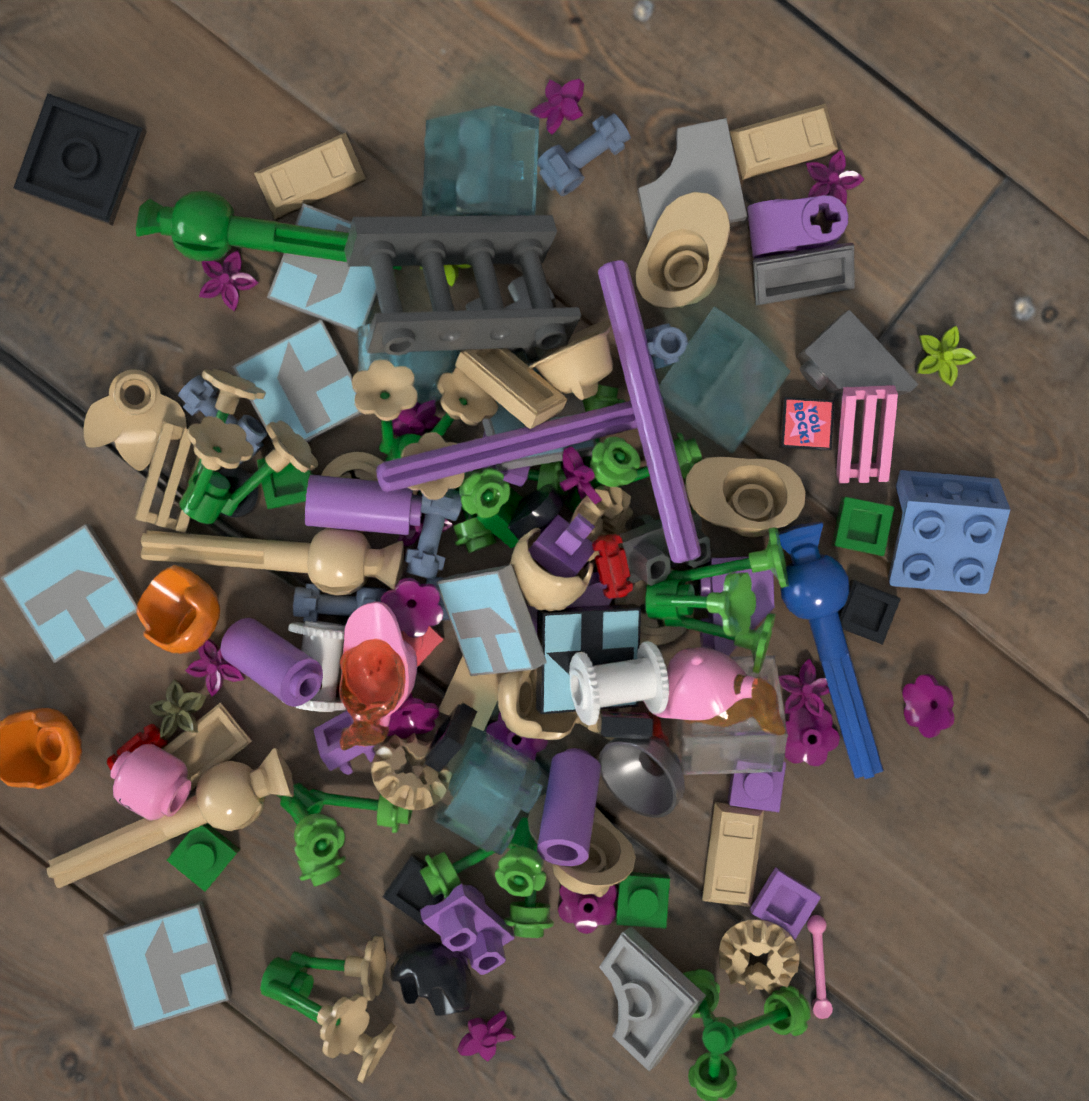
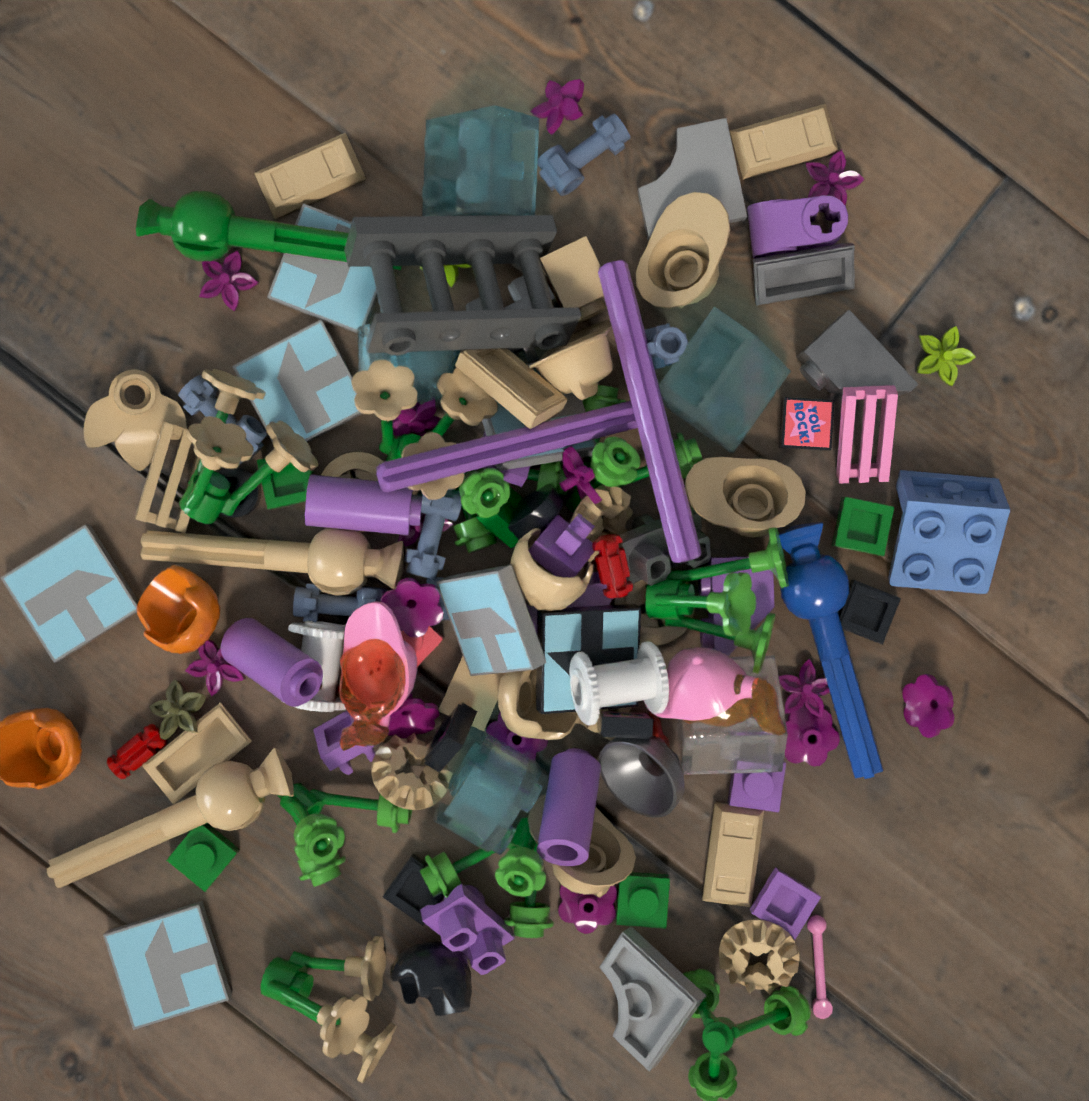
black tile [13,93,146,226] -> none
bright pink head [111,744,191,821] -> none
magenta plant [457,1010,516,1062] -> none
none -> tan brick [540,236,607,322]

